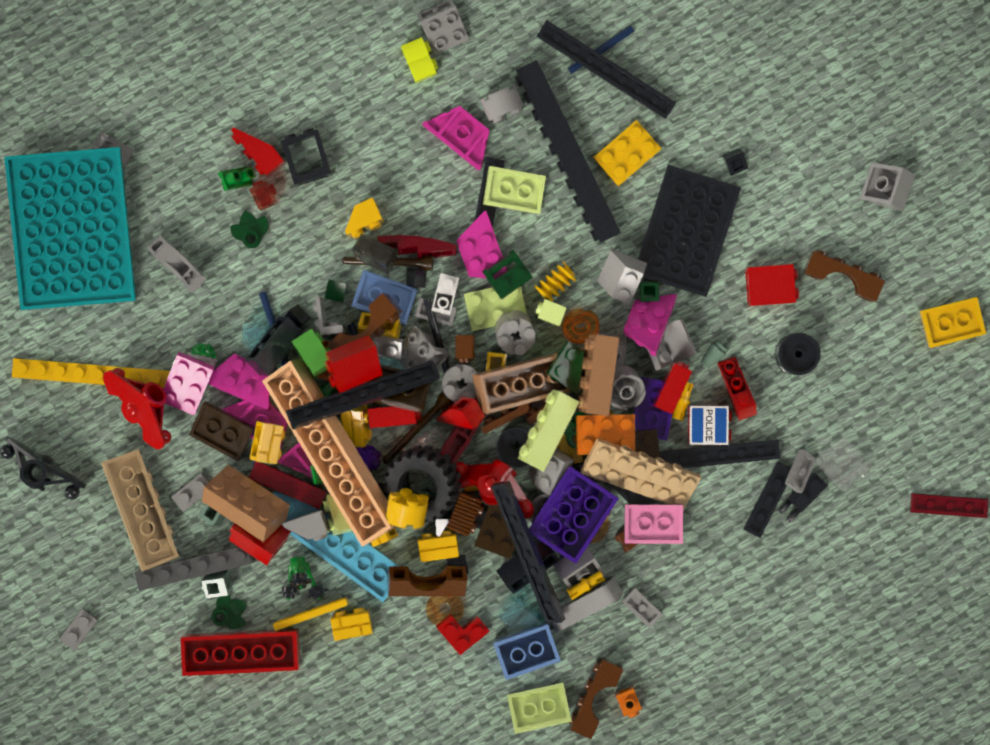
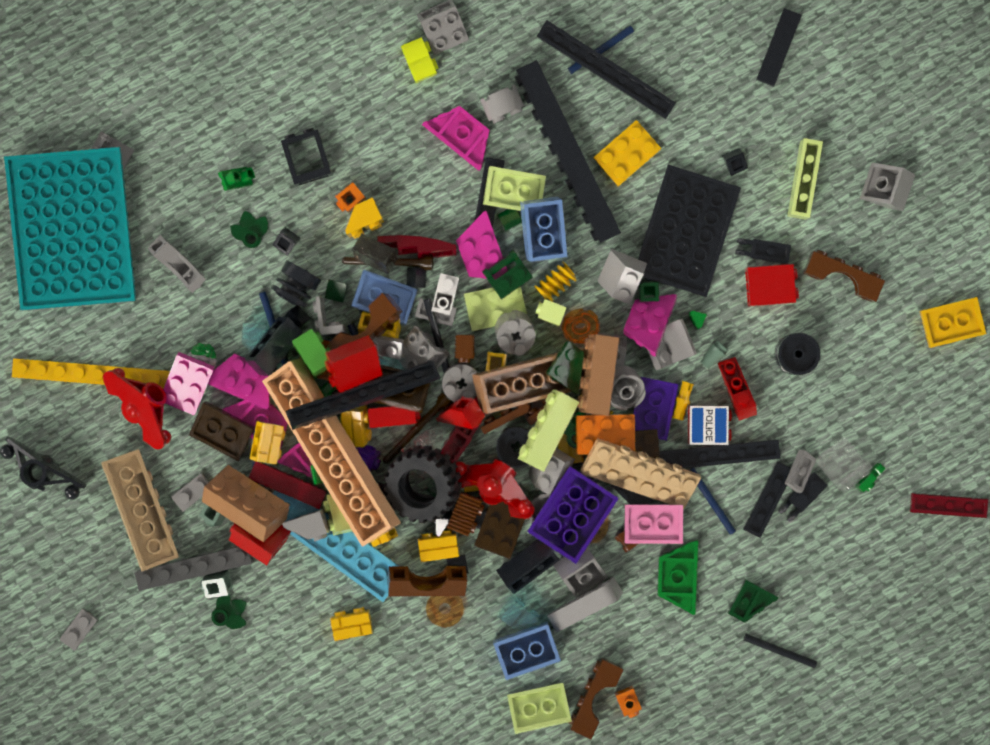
red brick [180,629,301,676] -> none
red slope [230,127,286,177] -> none
clear red brick [249,180,278,211] -> none
yellow tile [273,597,349,631] -> none
plant [279,557,328,600] -> none
yellow brick [386,488,429,529] -> none
red plate [436,614,490,655] -> none
black plate [491,481,566,624] -> none
yellow pin [566,570,605,601] -> none
light grey plate [622,587,663,628] -> none
red brick [652,361,692,414] -> none
none -> black wheel [271,260,322,308]
none -> black slope [273,227,301,256]
none -> orange brick [335,182,366,213]
none -> dark green slope [498,209,522,232]
none -> medium blue brick [520,197,567,262]
none -> green wing [657,540,698,615]
none -> green slope [688,311,707,330]
none -> dark blue bar [689,467,736,535]
none -> dark green wing [727,579,779,623]
none -> black hinge [735,238,791,264]
none -> black bar [743,633,817,668]
none -> black tile [756,8,802,87]
none -> yellowish green brick [787,138,823,220]
none -> green plate [855,463,886,492]

